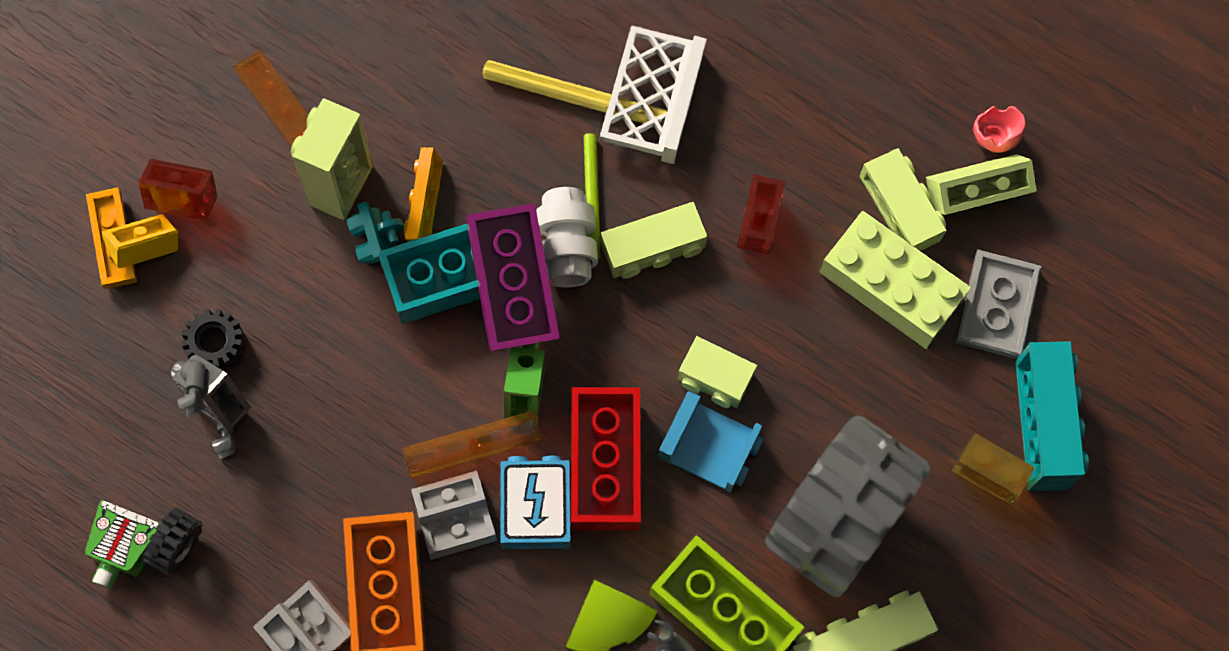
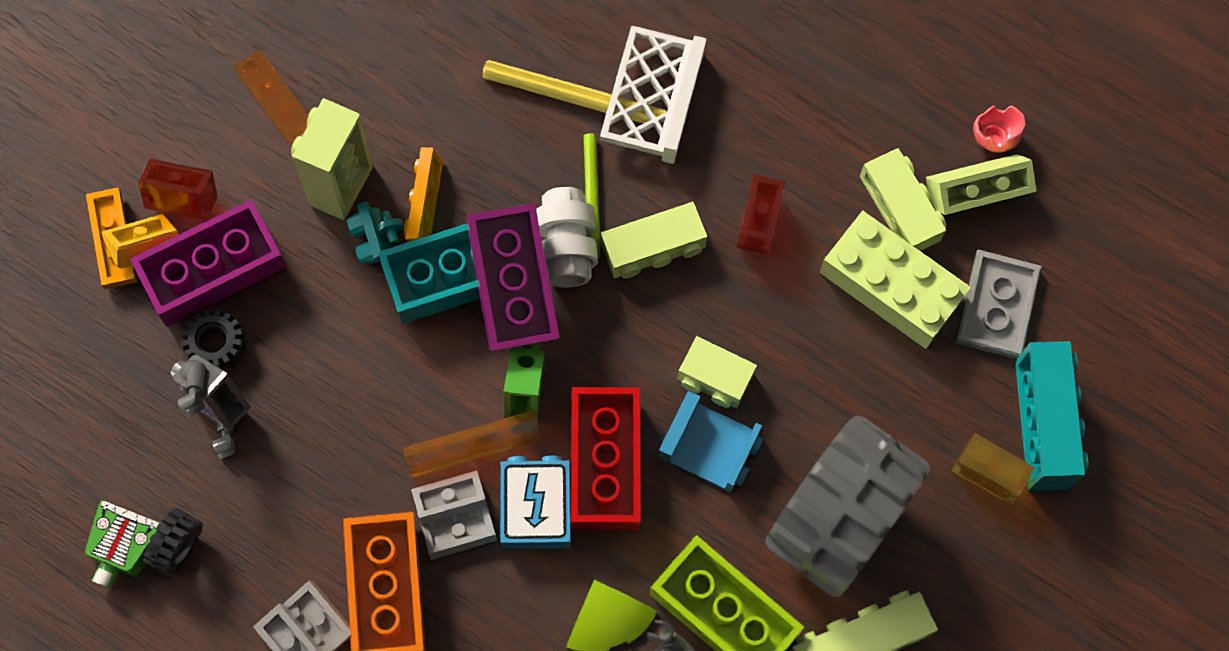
none -> magenta brick [130,199,287,327]

